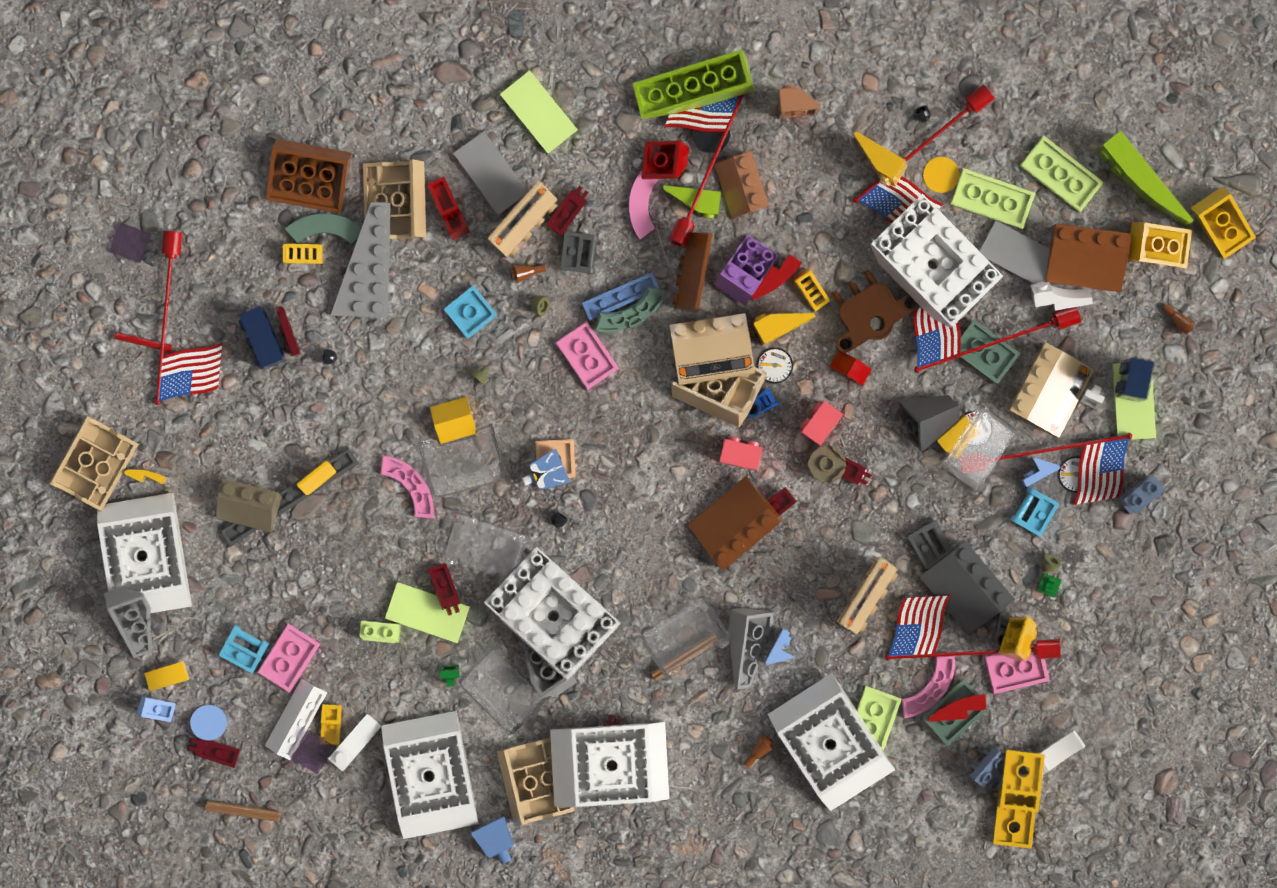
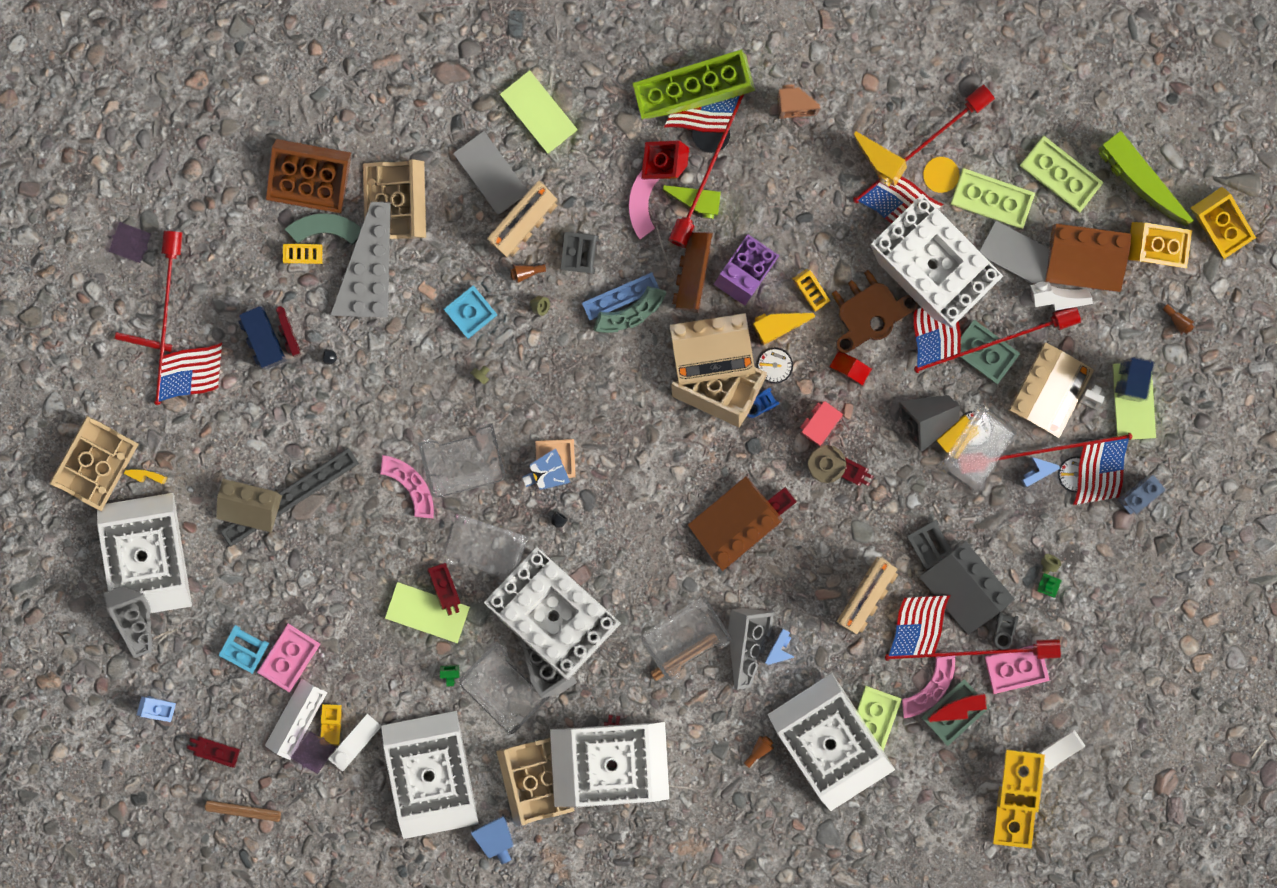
yellow slope [144,661,189,691] -> none
light blue sticker [190,705,227,740] -> none
yellow slope [297,461,336,495] -> none
yellowish green window [360,620,401,643] -> none
red slope [427,177,470,240] -> none
yellow slope [430,396,477,444] -> none
dark red hinge [546,185,589,236] -> none
bright pink tile [555,321,619,390] -> none
nougat slope [714,151,769,219] -> none
coral brick [719,436,762,471] -> none
red slope [750,254,802,301] -> none
black hinge [914,105,931,122] -> none
sand blue plate [970,747,1005,794] -> none
yellow slope [998,617,1037,662] -> none
medium azure plate [1010,487,1059,537] -> none

